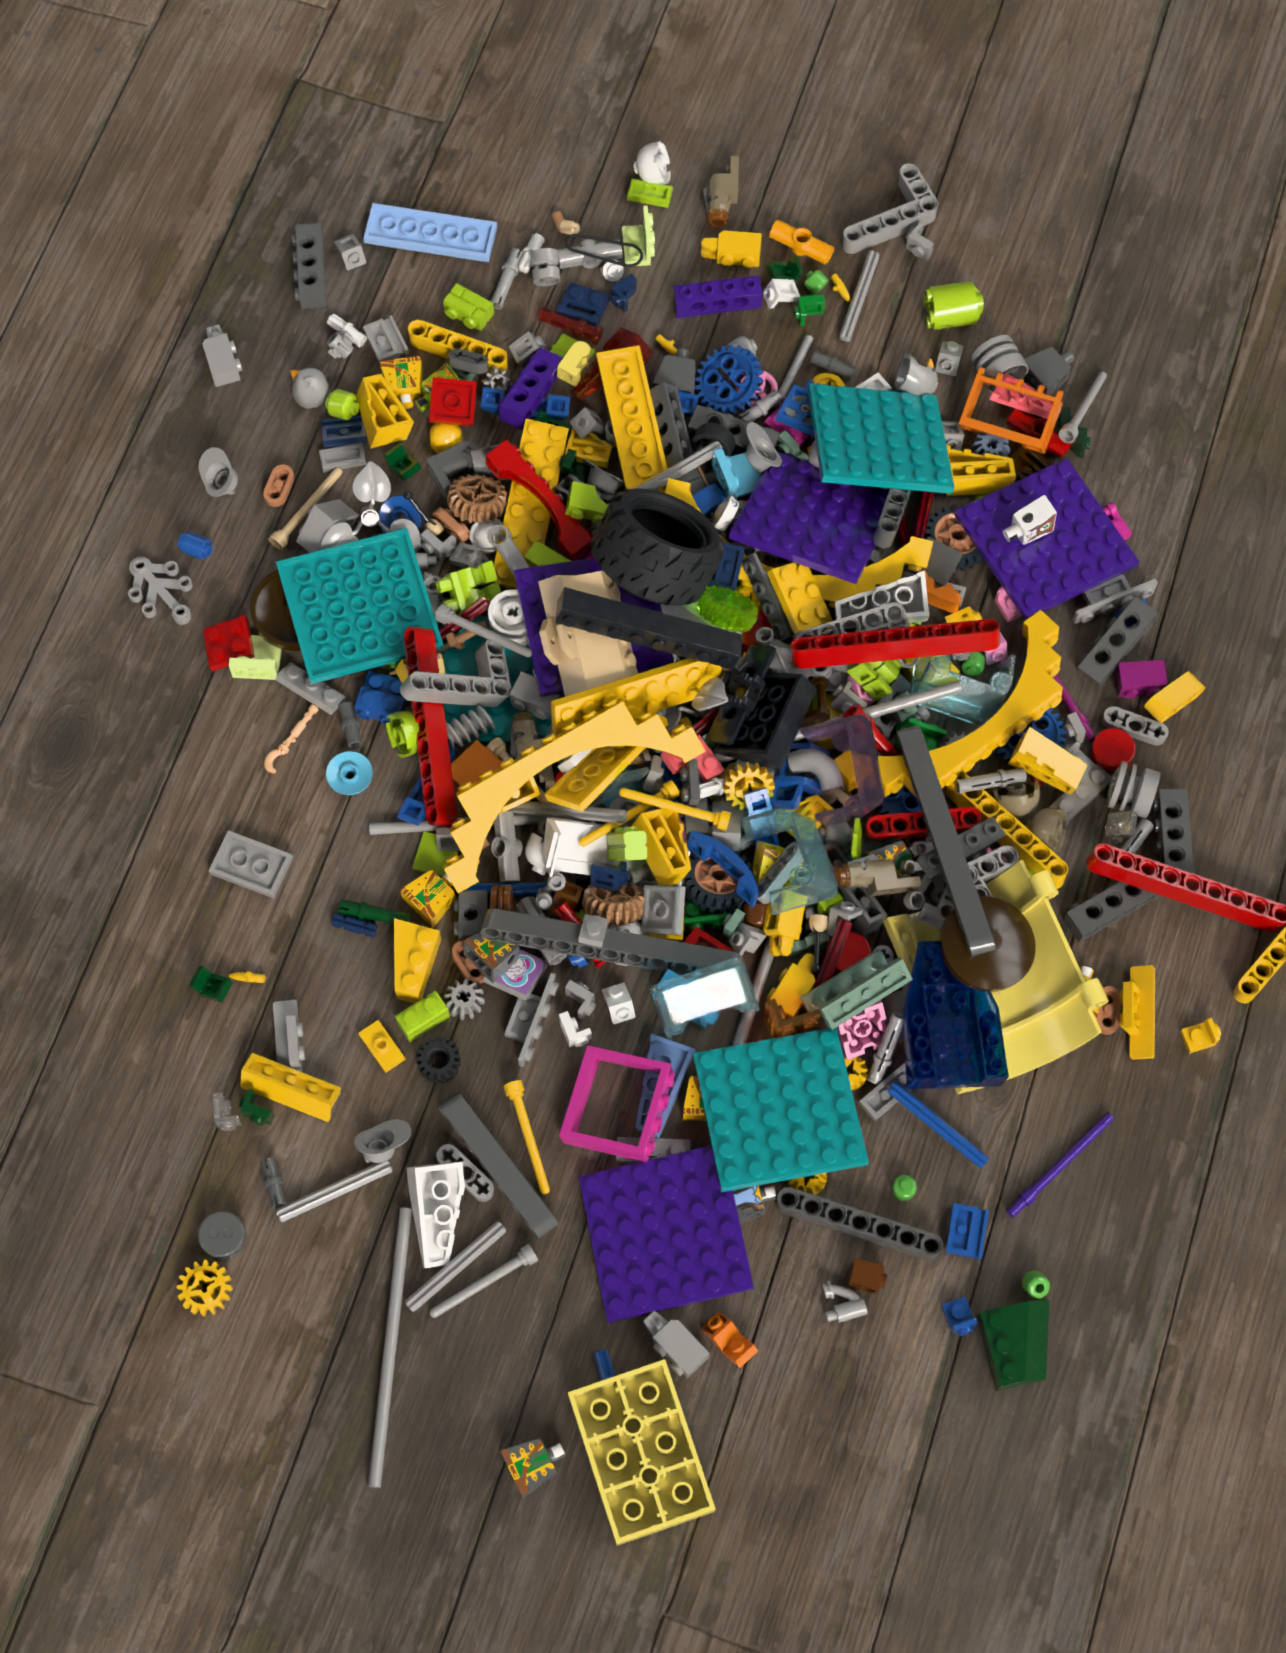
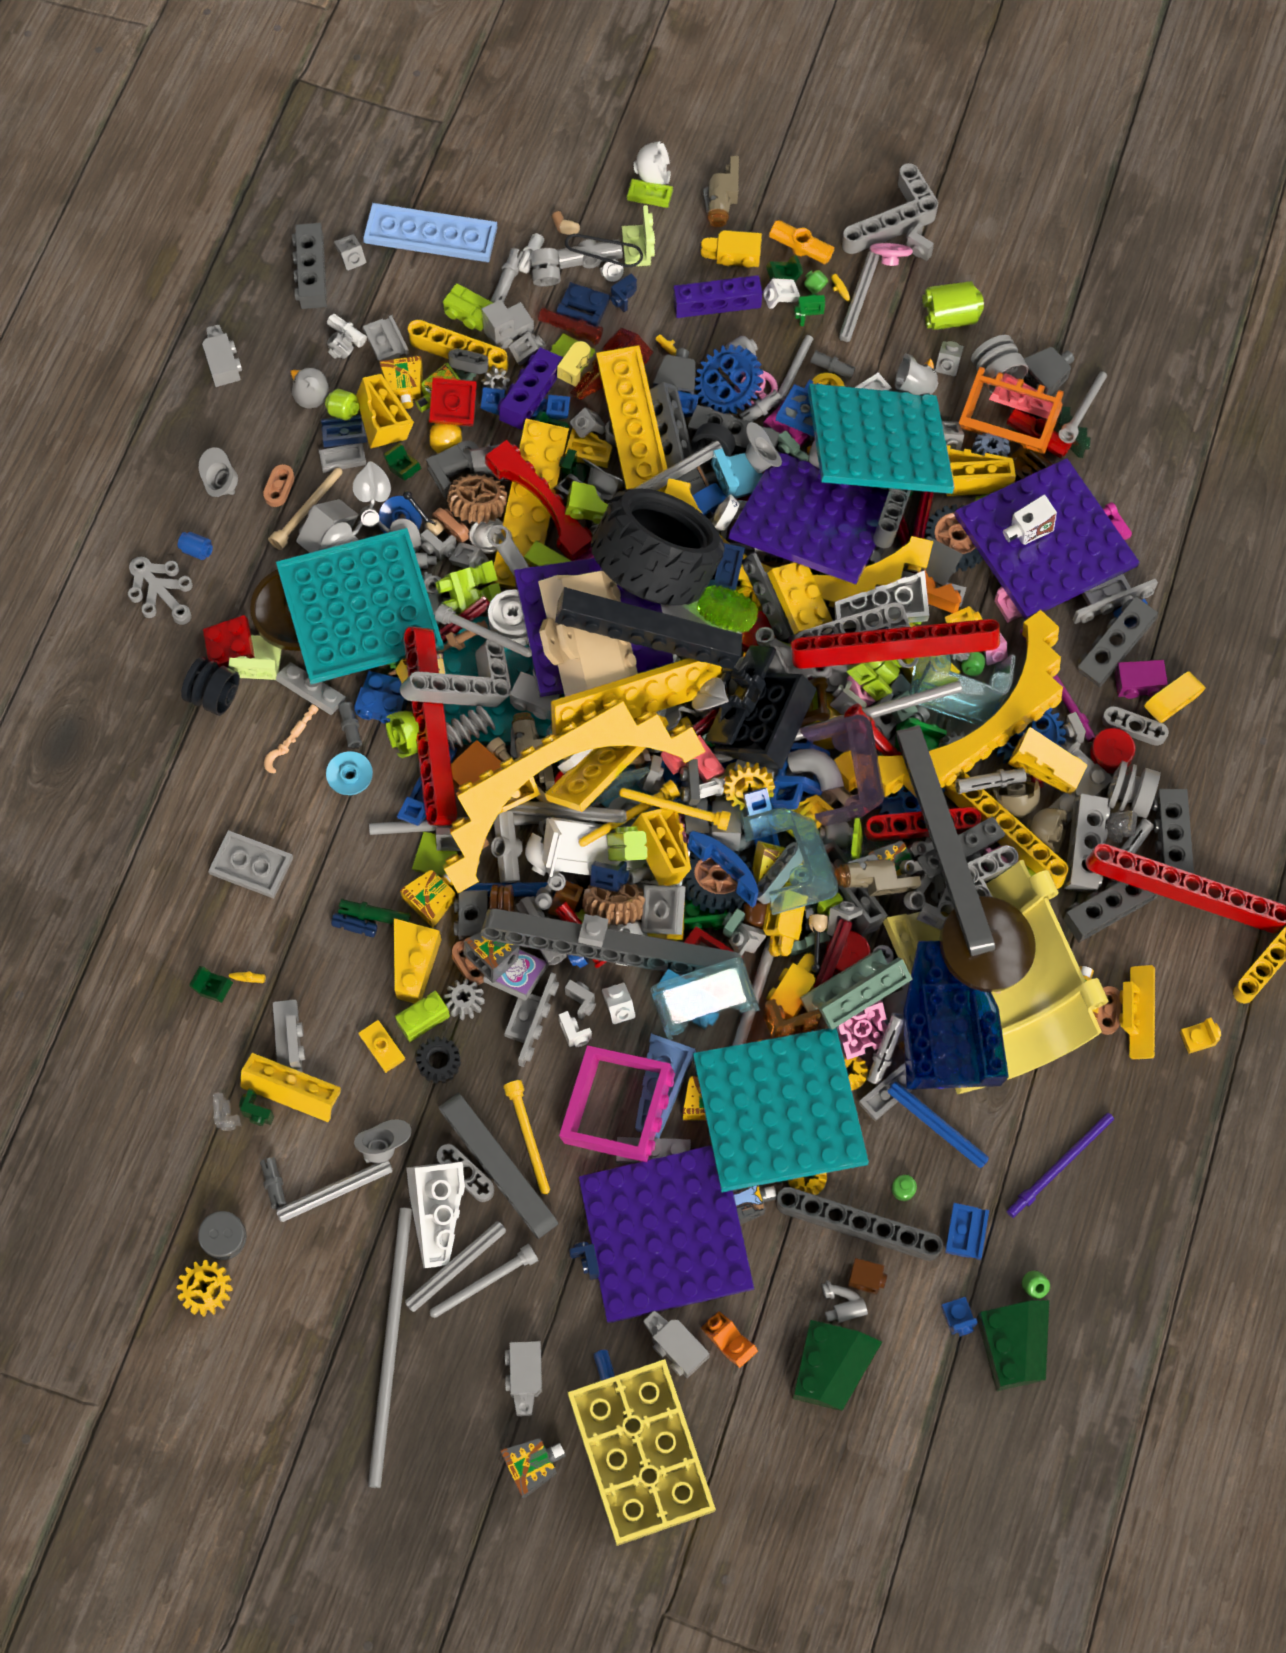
none -> black wheel [181,656,240,716]
none -> light grey brick [482,299,534,349]
none -> light grey hinge [505,1341,542,1416]
none -> dark blue bracket [569,1242,600,1280]
none -> dark green wedge [793,1320,882,1411]
none -> bright pink piece [870,243,913,265]
none -> light grey brick [1064,793,1110,894]

